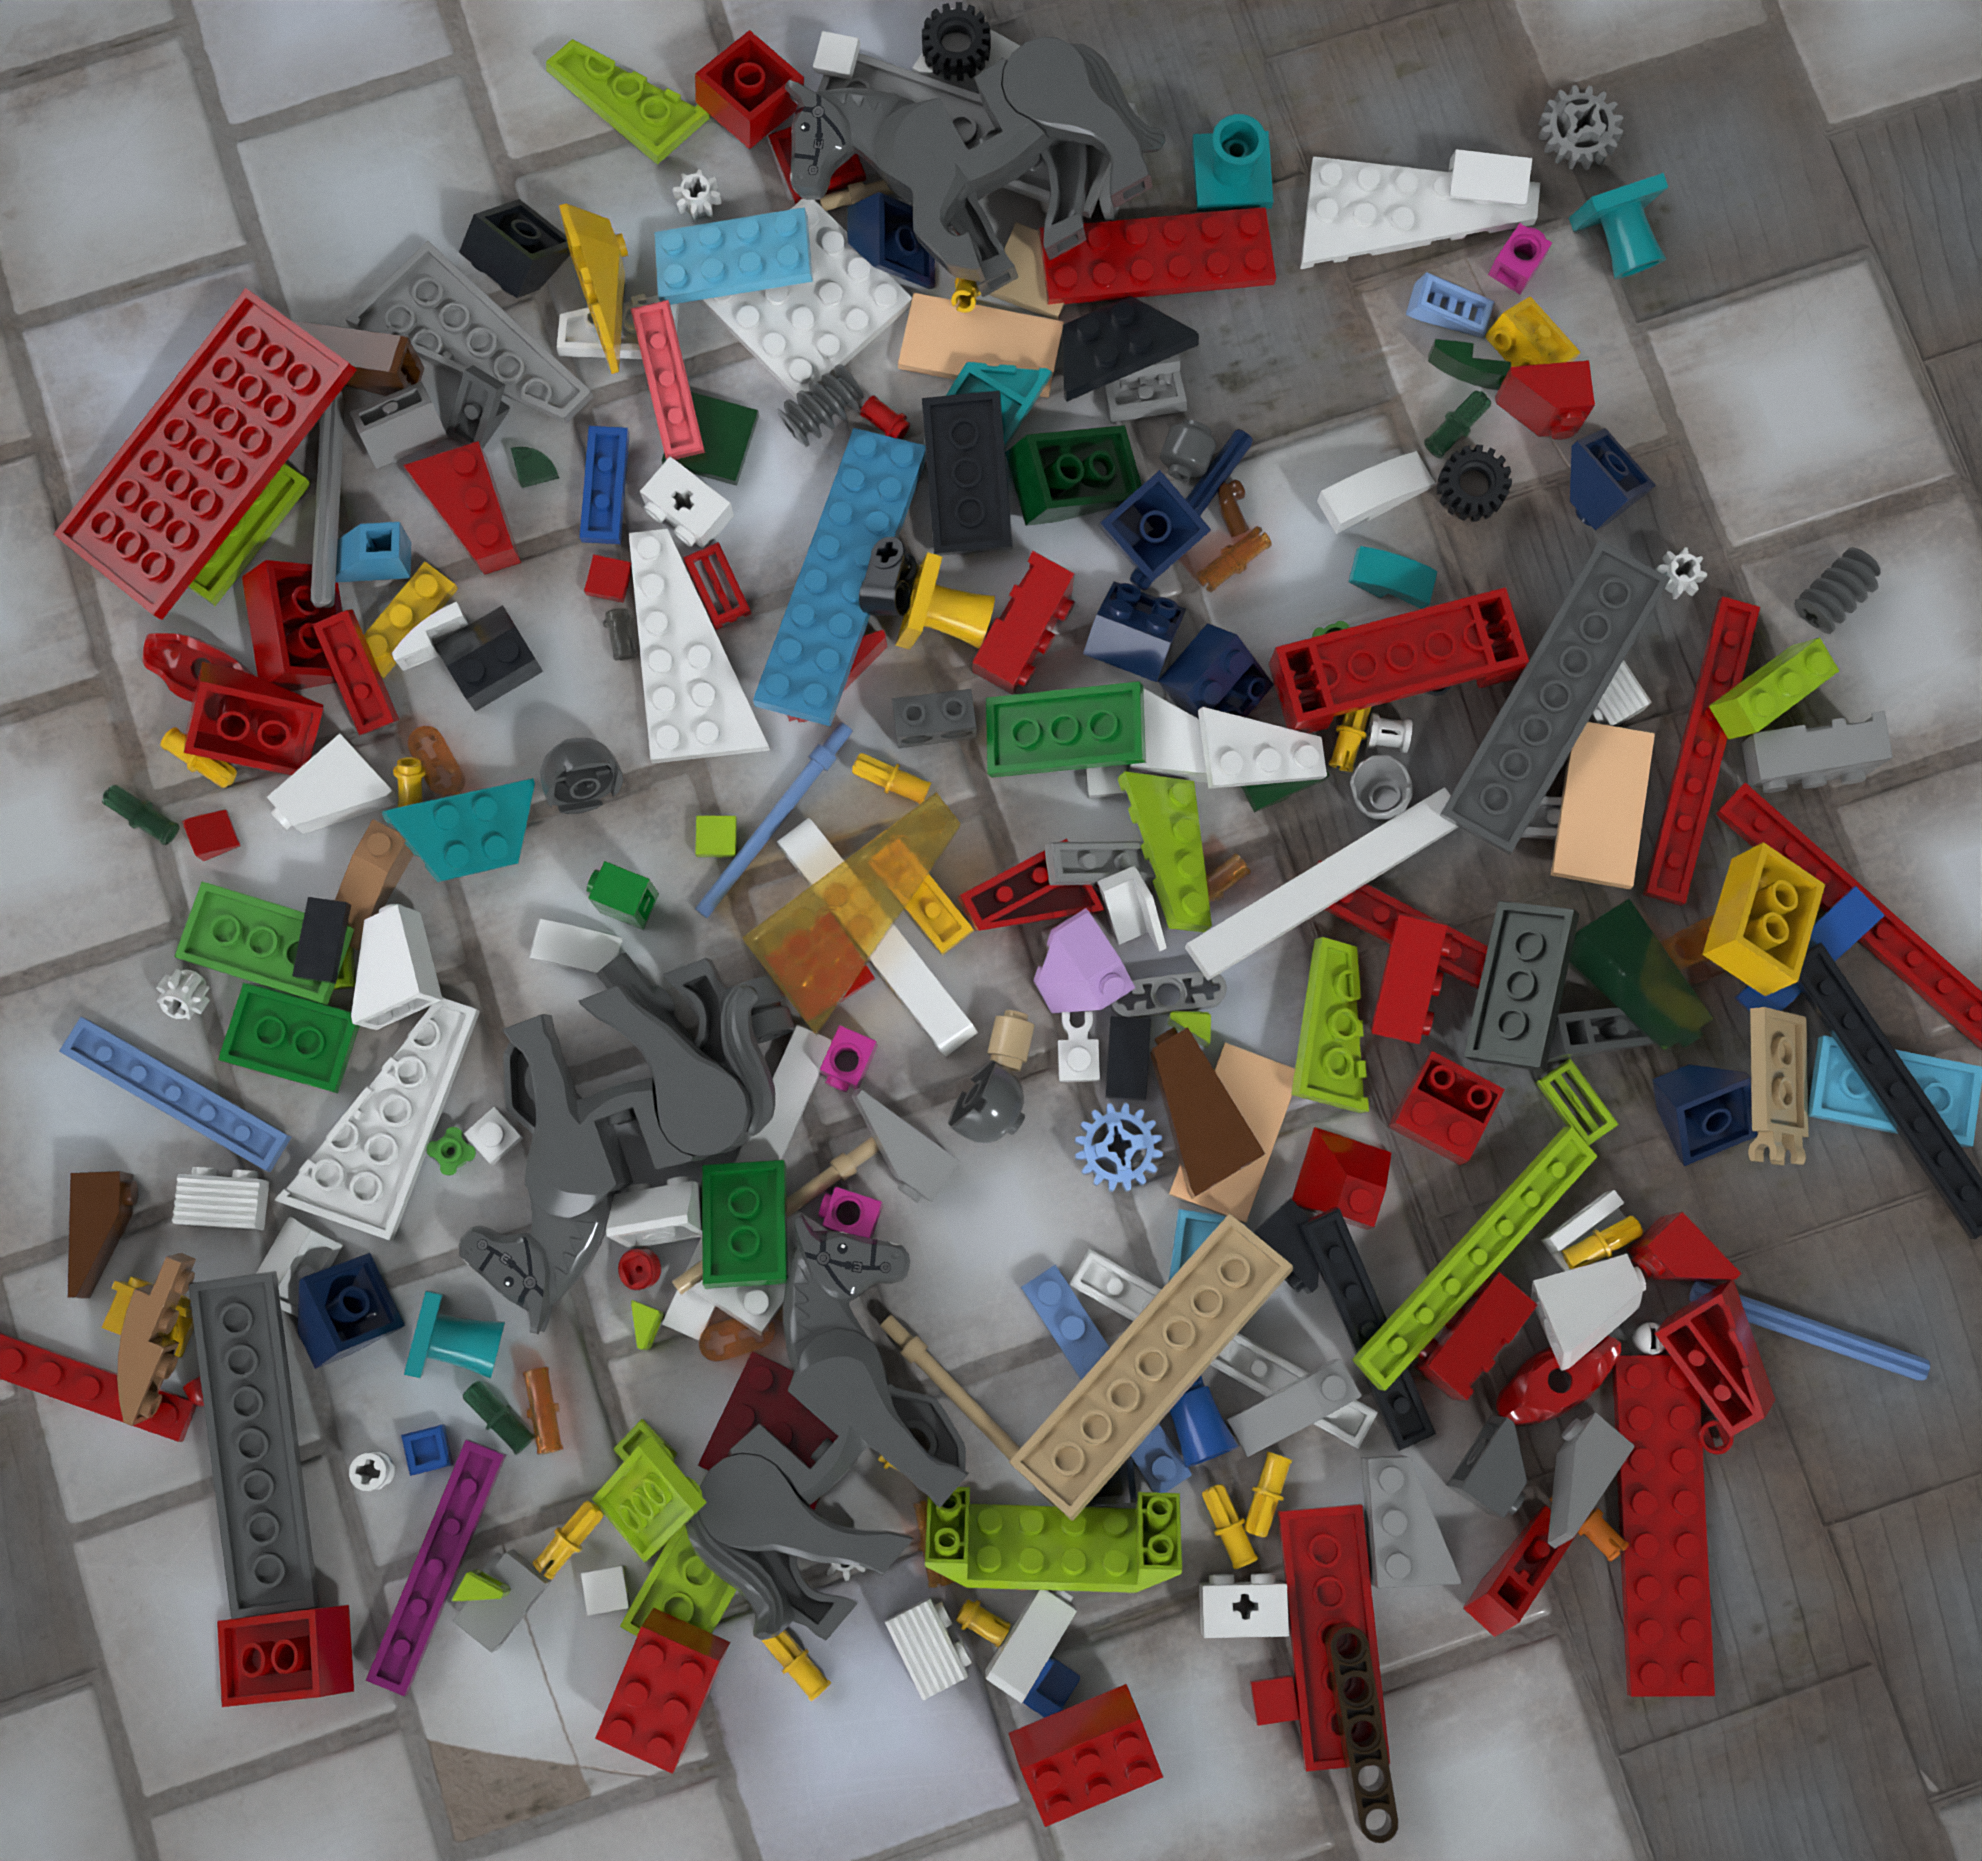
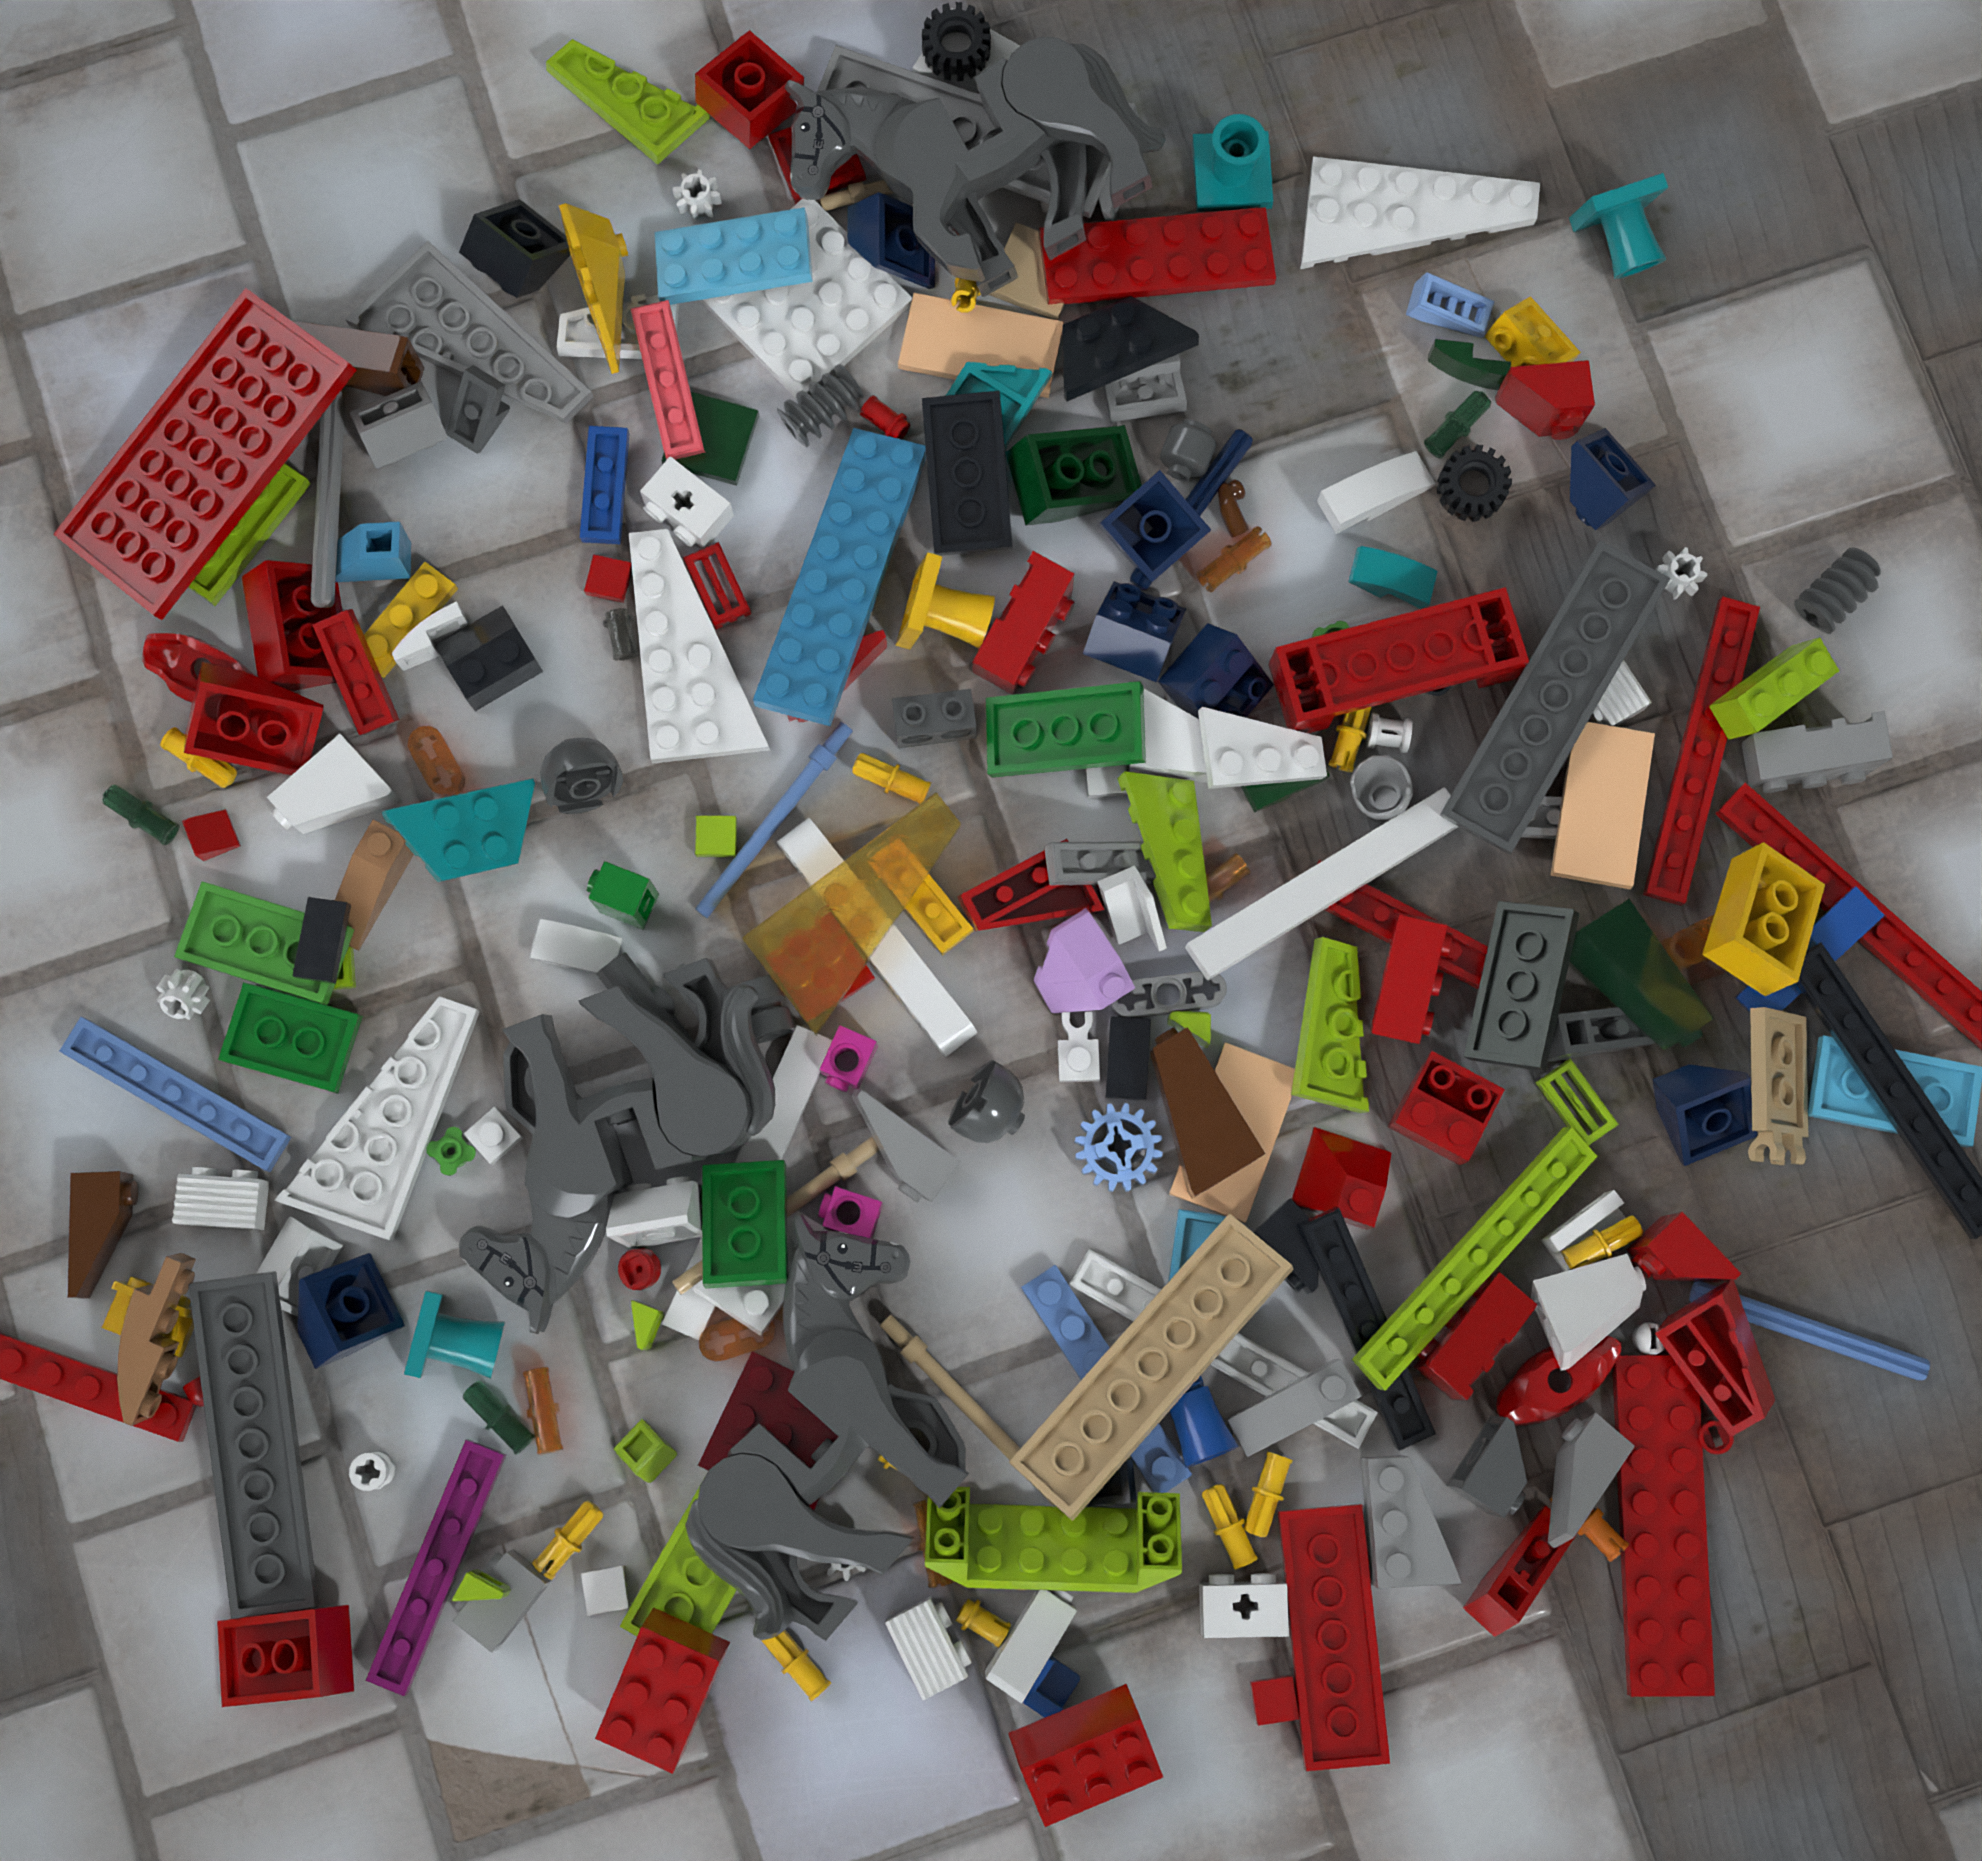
white slope [351,904,443,1030] -> none
yellow pin [393,757,426,807] -> none
blue tile [401,1424,453,1476] -> none
red wedge [403,441,522,575] -> none
clear green tile [511,447,559,488] -> none
lime plate [592,1436,707,1563] -> none
white tile [813,31,861,80] -> none
black piece [859,536,919,616] -> none
tan brick [987,1010,1035,1072] -> none
dark brown beam [1325,1623,1398,1843] -> none
white panel [1448,149,1532,206] -> none
dark pink brick [1488,223,1552,295] -> none
light grey gear [1538,85,1623,170] -> none

